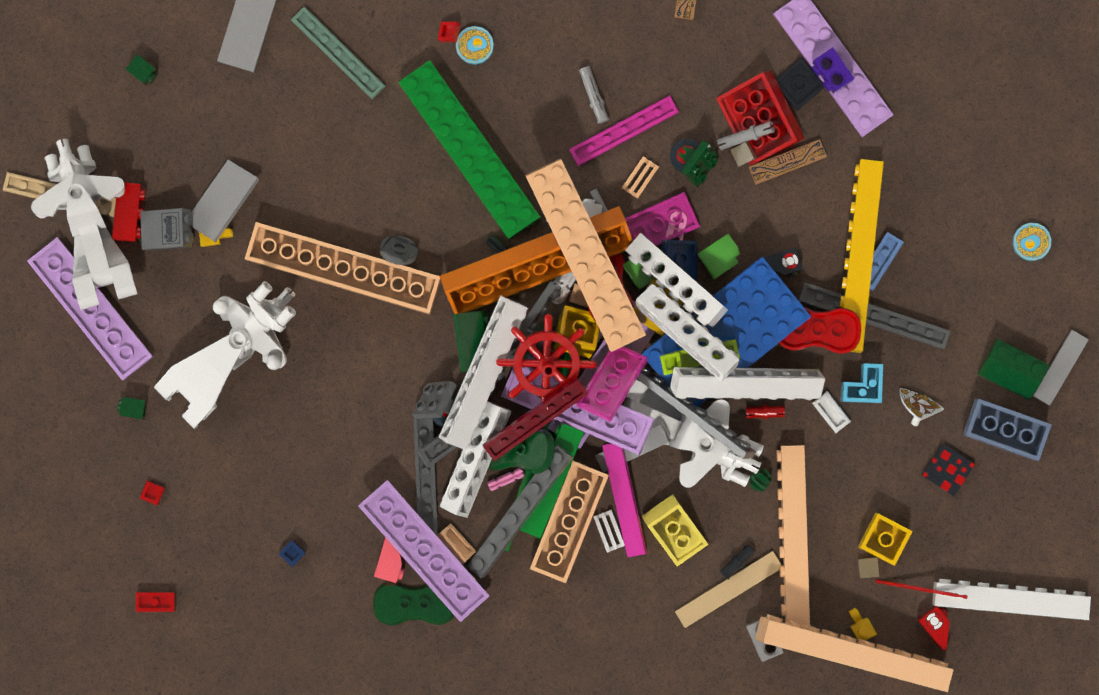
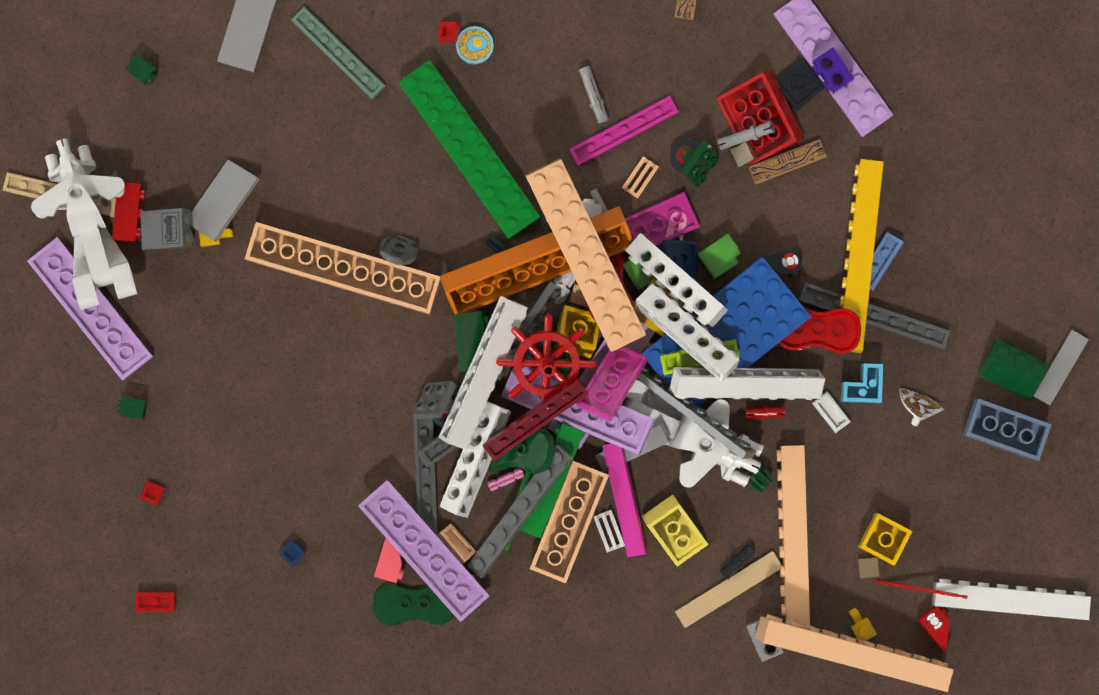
white piece [154,281,296,429] -> none
black tile [921,443,975,497] -> none
tile [1013,223,1051,261] -> none

